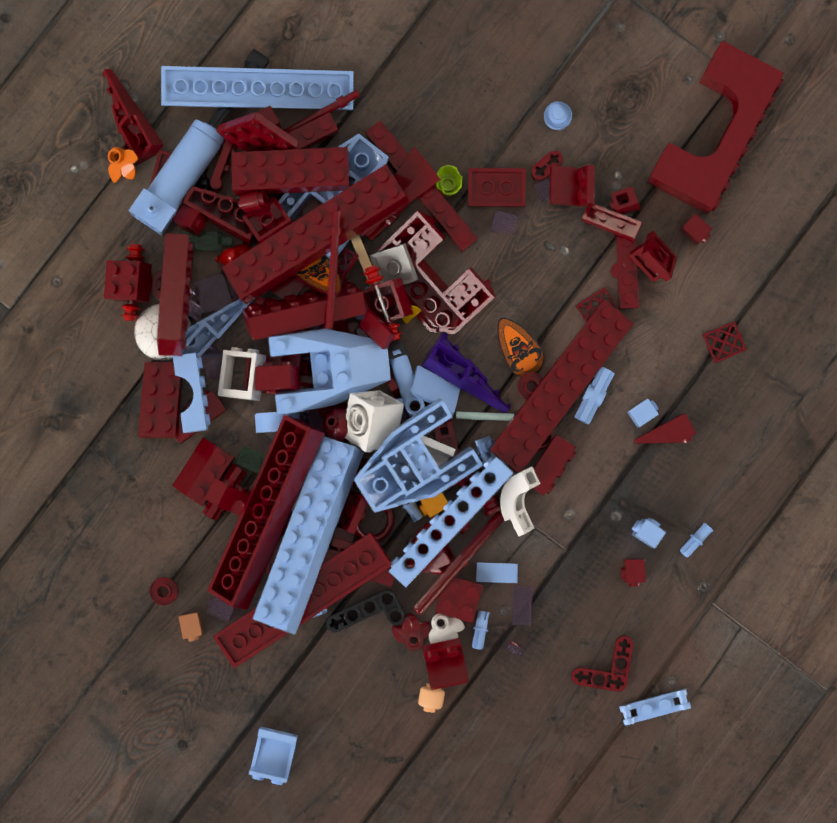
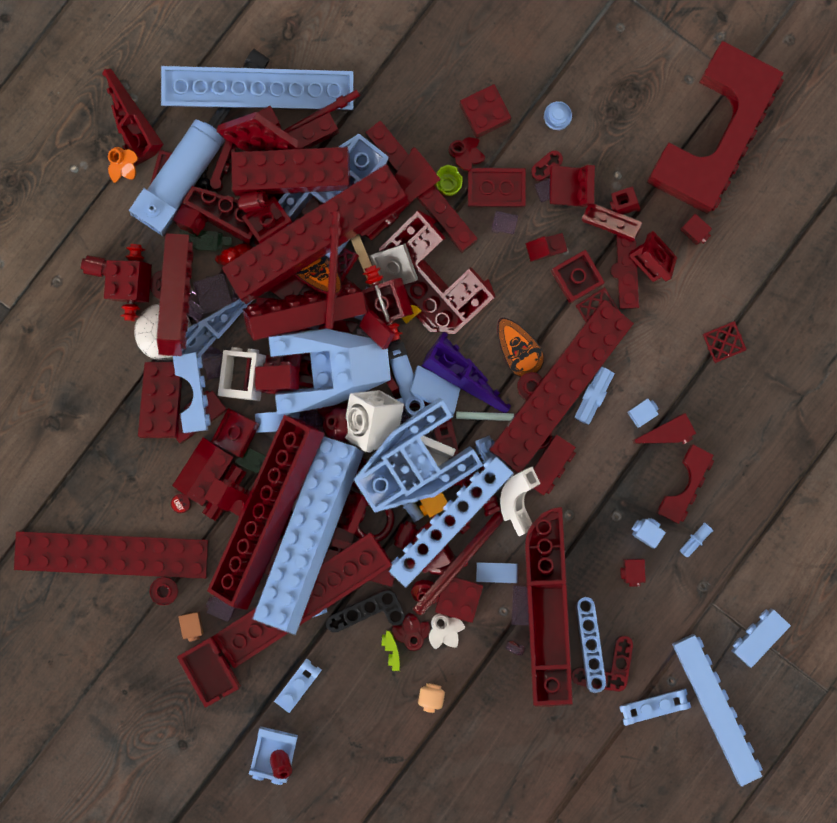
dark red bracket [422,638,469,690] -> none
light blue axle [472,610,490,650] -> none
none -> dark red plate [14,531,209,579]
none -> dark red brick [81,255,107,277]
none -> tile [171,494,191,513]
none -> dark red piece [177,637,241,708]
none -> dark red tile [211,408,260,458]
none -> dark red brick [270,750,292,779]
none -> light blue plate [274,658,322,713]
none -> lime slope [382,630,400,671]
none -> dark red brick [394,520,418,549]
none -> dark red plate [411,580,440,605]
none -> dark red plate [448,137,485,171]
none -> dark red brick [460,84,511,139]
none -> dark red slope [525,233,568,262]
none -> dark red slope [525,507,573,707]
none -> dark red brick [551,249,605,304]
none -> light blue beam [576,597,606,693]
none -> dark red arch [656,445,714,524]
none -> light blue brick [672,634,763,786]
none -> light blue brick [731,609,791,668]

